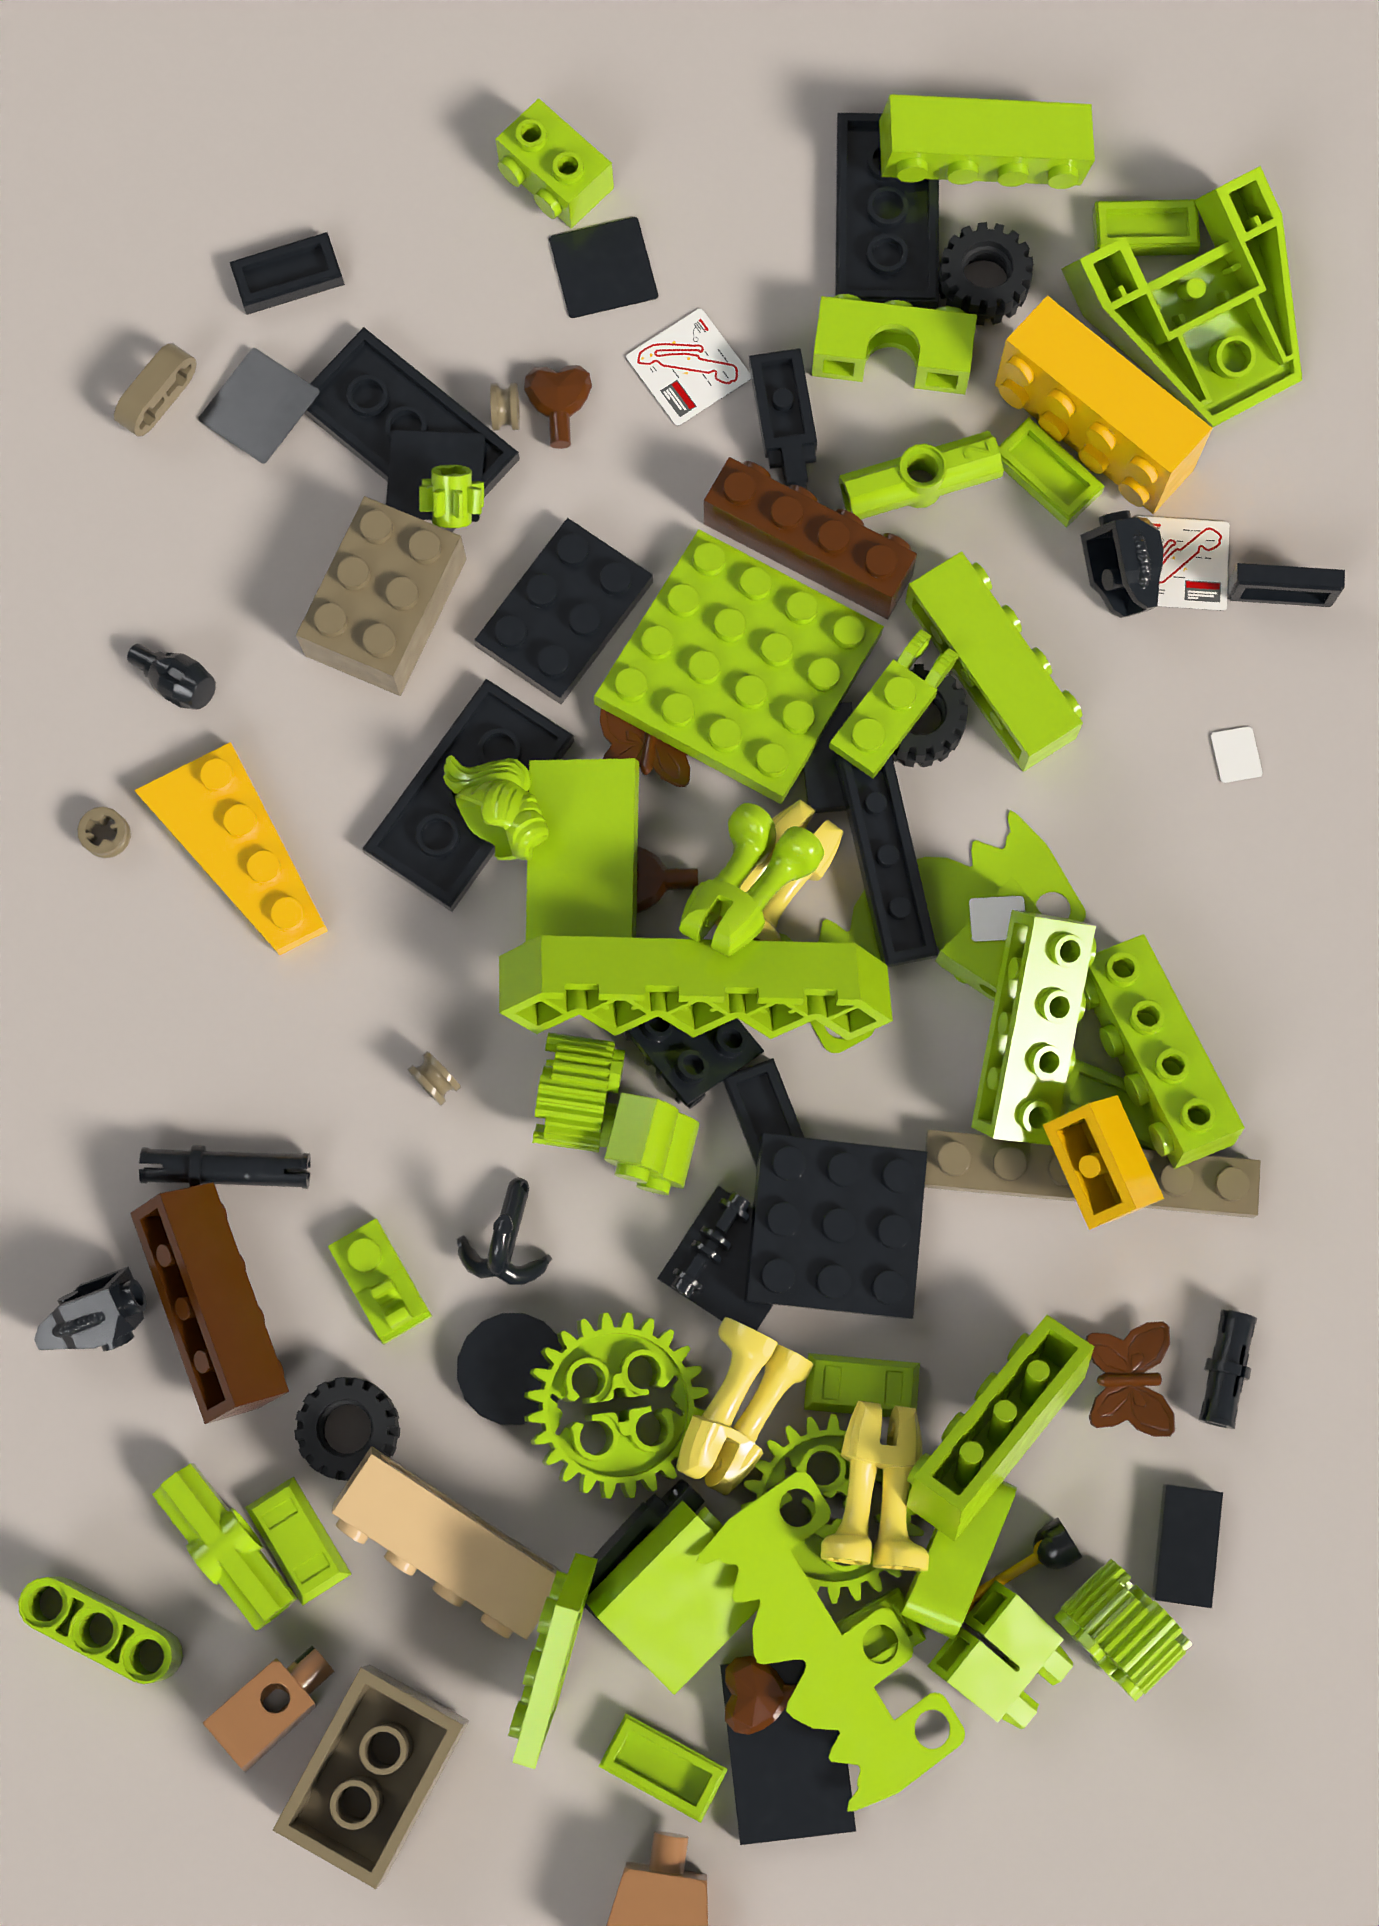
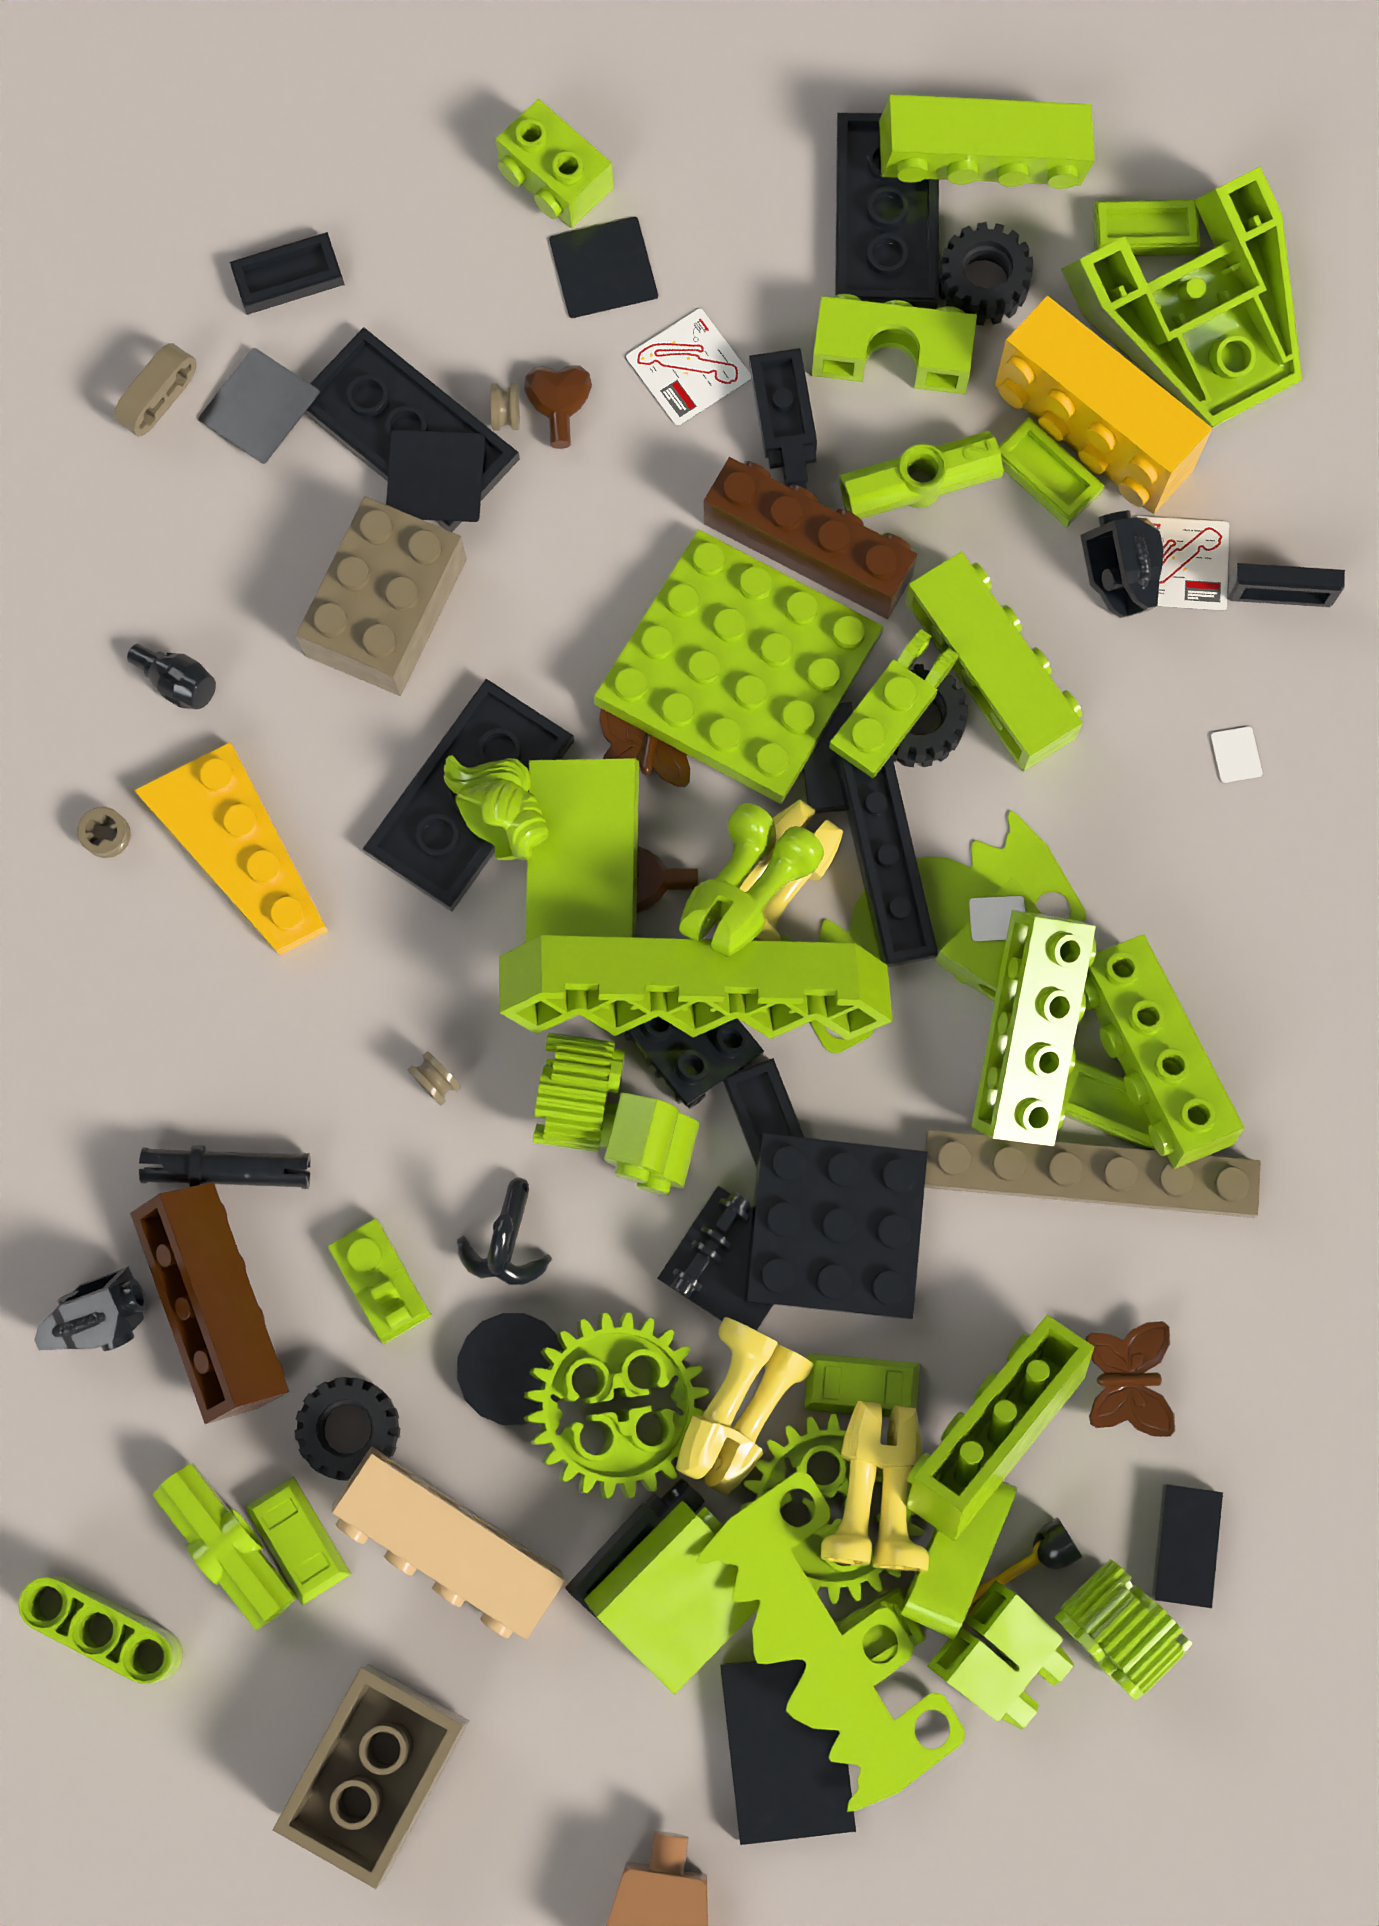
medium nougat torso [203,1646,335,1773] -> none
lime gear [419,465,484,528] -> none
black plate [474,517,653,705] -> none
lime plate [508,1553,598,1769] -> none
lime tile [598,1713,728,1823] -> none
reddish brown rock [725,1656,797,1735] -> none
yellow brick [1043,1095,1164,1230] -> none
black pin [1198,1310,1257,1429] -> none

